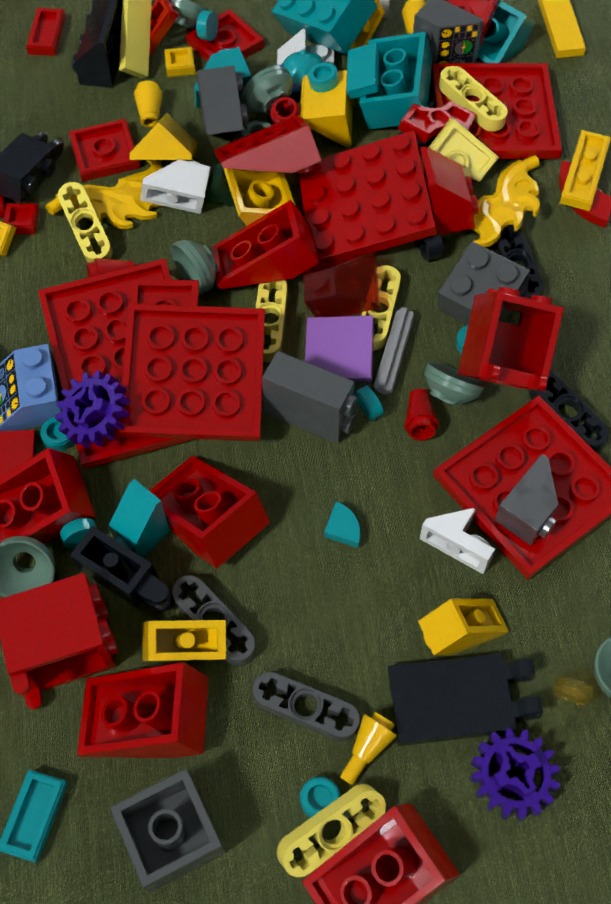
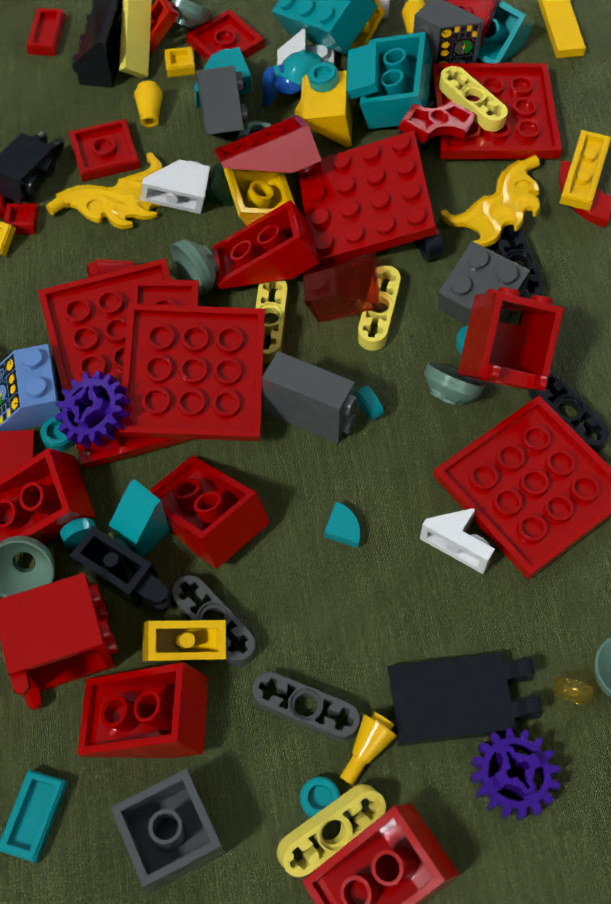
light yellow beam [58,182,113,262] -> none
yellow slope [130,113,198,160] -> none
teal tile [196,10,218,41] -> none
sand green piece [242,65,293,115] -> none
red cone [270,97,300,124] -> none
medium lavender tile [305,316,374,383] -> none
light grey axle [374,307,414,395] -> none
red cone [404,388,439,441] -> none
yellow slope [418,599,509,656] -> none
red slope [420,146,479,235] -> none
light yellow tile [421,118,499,182] -> none
flat silver slope [495,454,558,546] -> none

